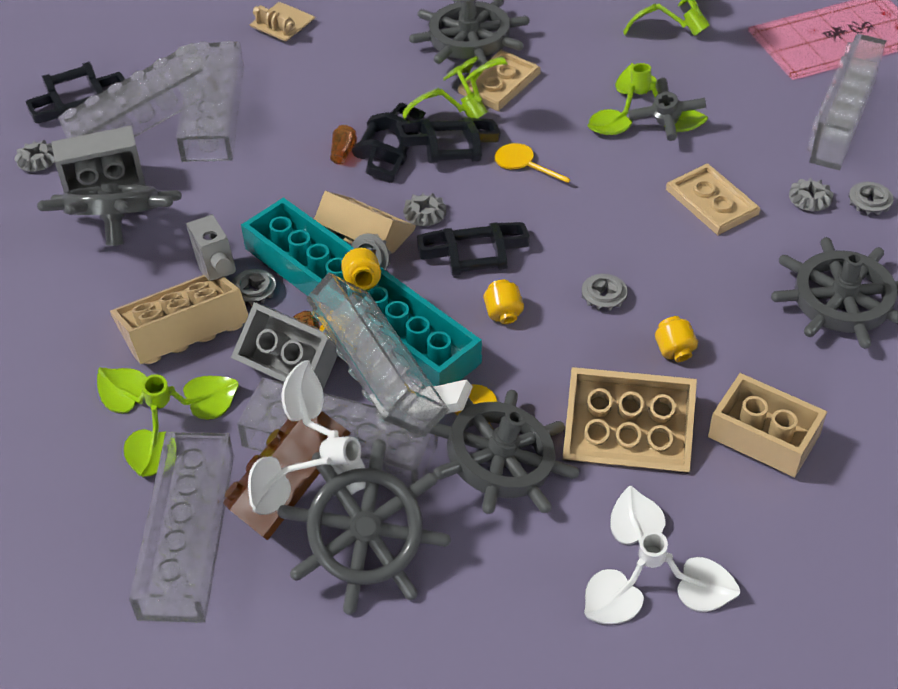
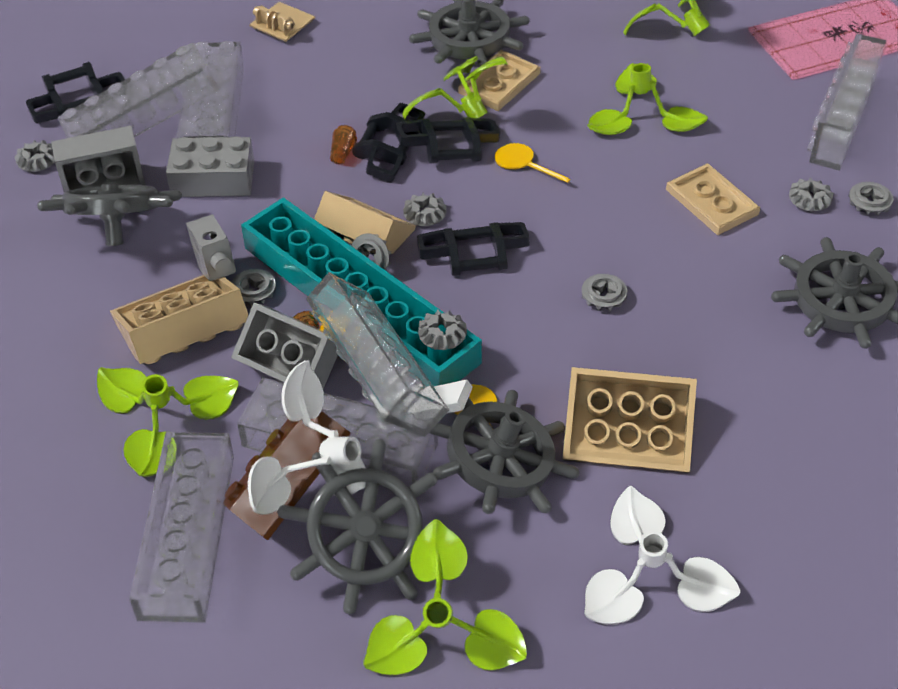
yellow head [341,248,381,291] -> none
yellow head [483,279,524,324] -> none
dark grey bar [628,78,706,141] -> none
yellow head [655,316,698,362] -> none
tan brick [708,373,827,478] -> none
none -> light grey brick [166,136,255,197]
none -> lime plant [363,519,527,675]
none -> light grey gear [418,309,467,350]

